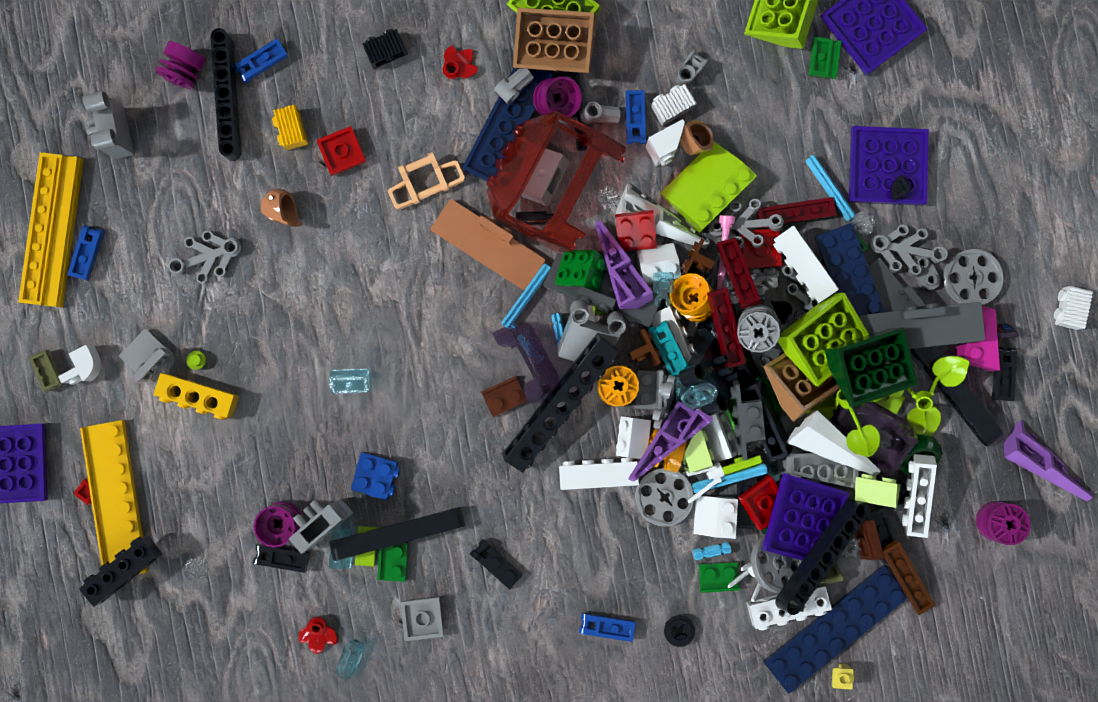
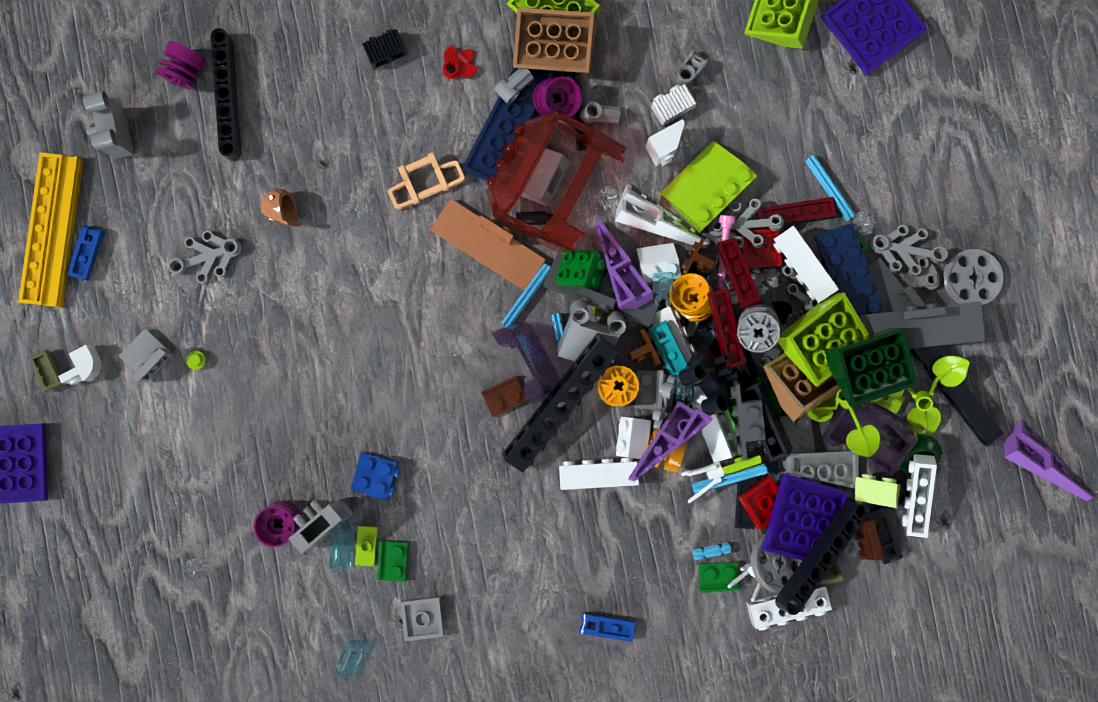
red tile [73,478,92,505] -> none
black brick [79,536,163,607] -> none
yellow plate [80,420,149,574] -> none
yellow brick [153,373,239,420] -> none
blue plate [234,39,289,84] -> none
black plate [253,544,310,573] -> none
yellow brick [272,104,309,150] -> none
red plate [298,616,338,654] -> none
red plate [316,126,367,176] -> none
clear light blue slope [329,369,370,394] -> none
black beam [329,507,465,561] -> none
black plate [470,539,523,590] -> none
red plate [615,210,657,252] -> none
blue plate [625,90,646,144] -> none
light grey wedge [635,468,694,527] -> none
black gear [664,615,695,647] -> none
nougat helmet [680,120,715,155] -> none
clear light blue plate [681,382,718,409] -> none
yellowish green slope [682,430,714,472] -> none
white slope [693,495,738,539] -> none
dark blue plate [763,565,908,694] -> none
white wedge [786,410,880,476] -> none
green plate [808,37,841,80] -> none
light yellow bracket [832,663,855,689] -> none
dark purple plate [849,126,929,206] -> none
reddish brown plate [882,540,935,615] -> none
black tile [890,174,912,201] -> none
dark pink wedge [955,306,1000,371] -> none
magenta wheel [976,501,1031,545] -> none
black plate [992,347,1017,401] -> none
slope [997,323,1019,339] -> none
white brick [1054,286,1093,330] -> none

